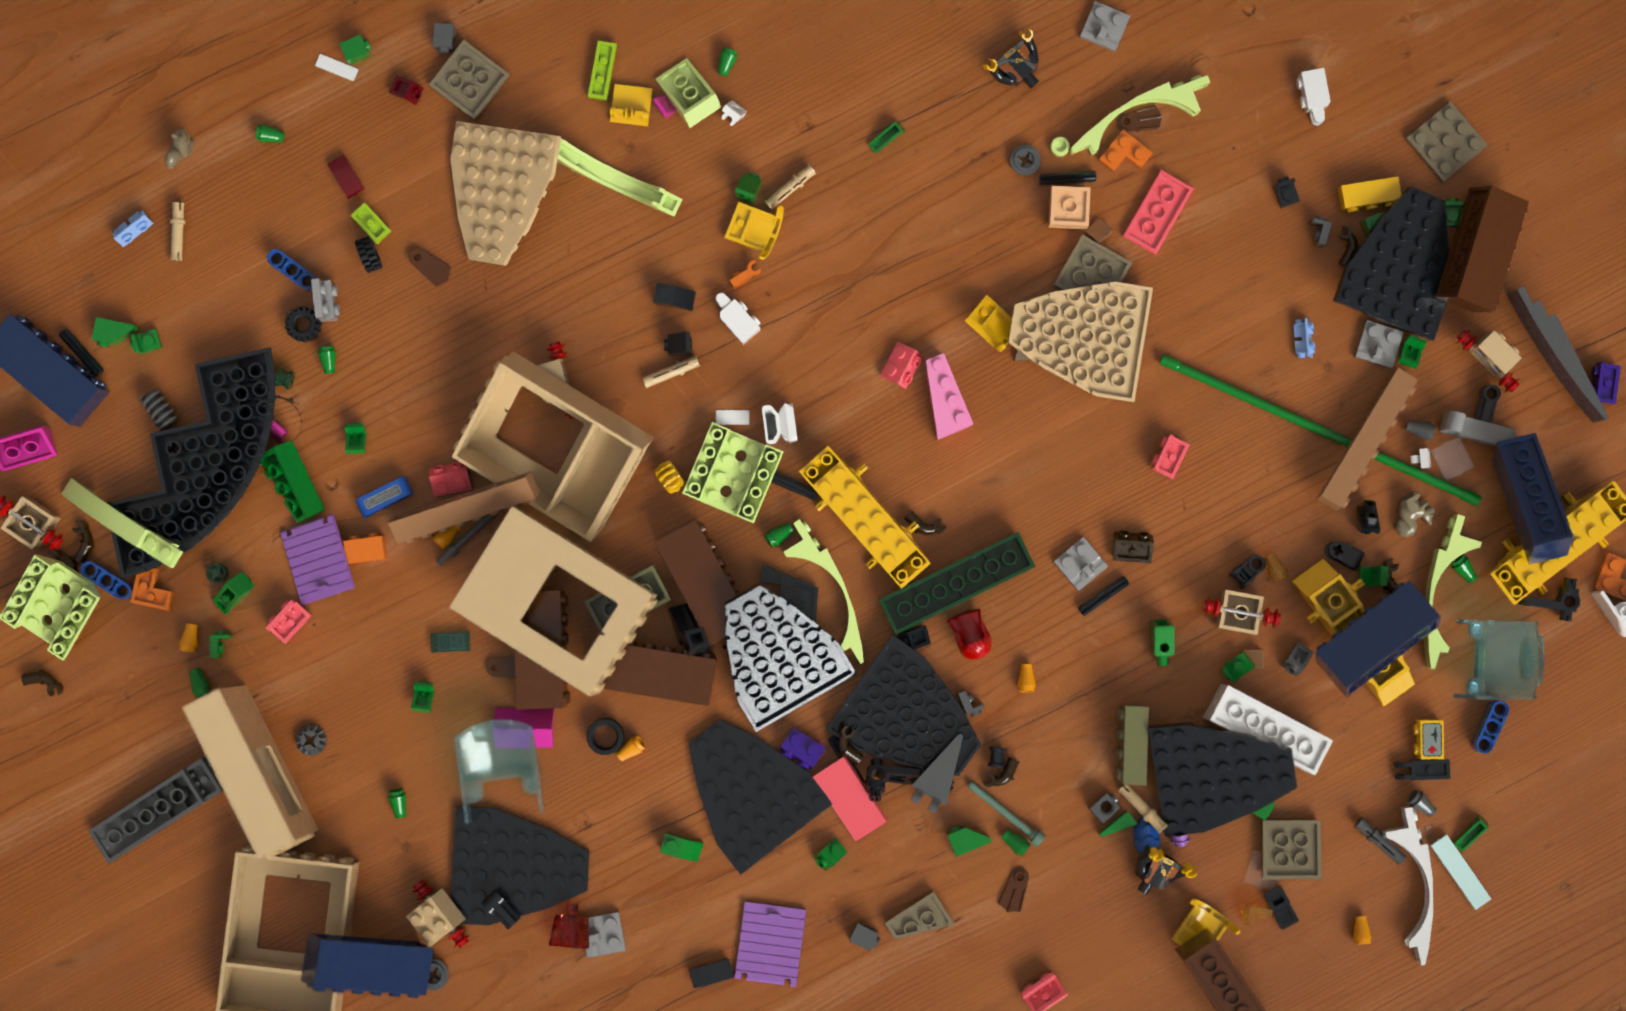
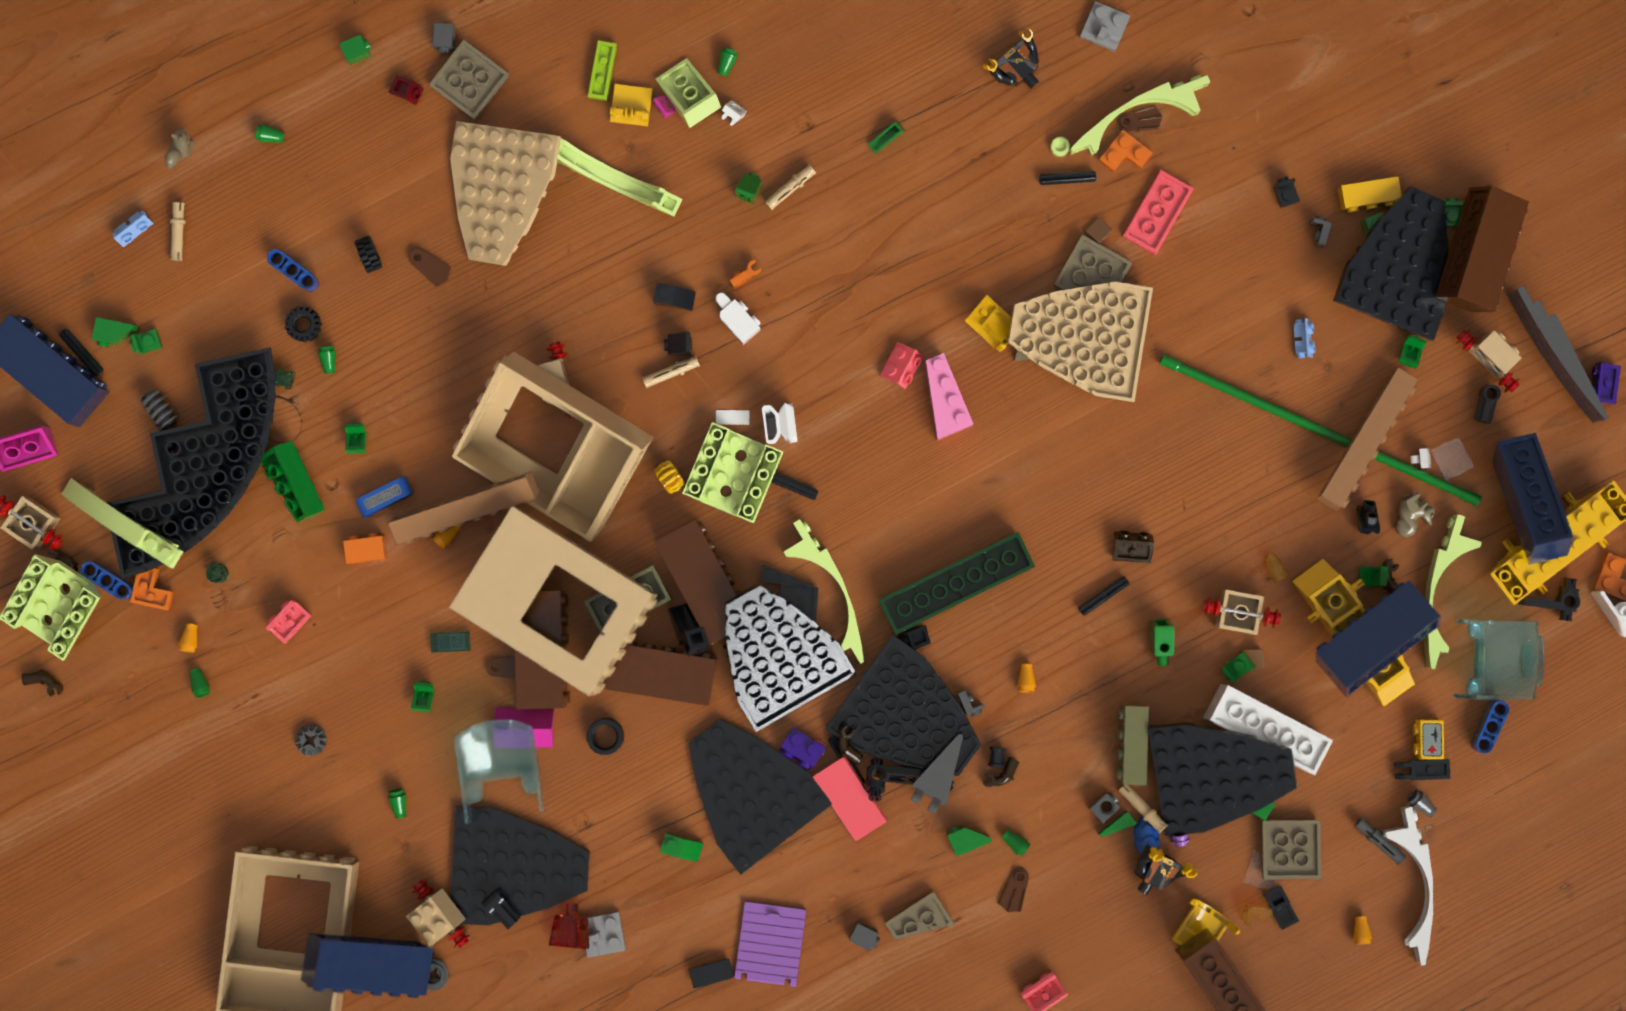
dark brown piece [72,521,95,563] -> none
dark grey slope [88,756,224,864] -> none
tan panel [182,685,319,860] -> none
green bracket [210,631,233,658] -> none
green slope [213,572,255,615] -> none
dark pink slope [270,419,289,442] -> none
medium lavender door [280,514,355,605] -> none
light grey plate [311,278,341,322] -> none
white sticker [315,54,359,81] -> none
dark red slope [327,154,365,199] -> none
lime plate [351,202,392,244] -> none
coral bracket [429,461,472,497] -> none
dark grey bar [436,509,504,566] -> none
light orange cone [616,735,646,761] -> none
yellow piece [725,202,784,260] -> none
green cone [764,523,794,548] -> none
yellow piece [799,446,931,589] -> none
green bracket [813,838,848,871] -> none
dark brown piece [904,511,946,535] -> none
red piece [947,608,992,660] -> none
sand green piece [967,781,1046,847] -> none
dark grey gear [1010,145,1041,176] -> none
light nougat container [1048,186,1091,229] -> none
light grey hinge [1053,537,1108,591] -> none
coral bracket [1151,434,1190,479] -> none
black piece [1228,555,1266,589] -> none
dark grey bracket [1281,642,1314,676] -> none
white hinge [1296,68,1331,126] -> none
black piece [1324,541,1365,571] -> none
dark brown piece [1338,226,1358,266] -> none
light grey hinge [1354,320,1404,369] -> none
dark tan plate [1405,101,1488,183] -> none
dark grey cone [1406,420,1436,440] -> none
light aqua tile [1430,834,1491,910] -> none
light grey beam [1439,411,1517,447] -> none
green cone [1451,554,1478,583] -> none
green piece [1453,815,1489,852] -> none

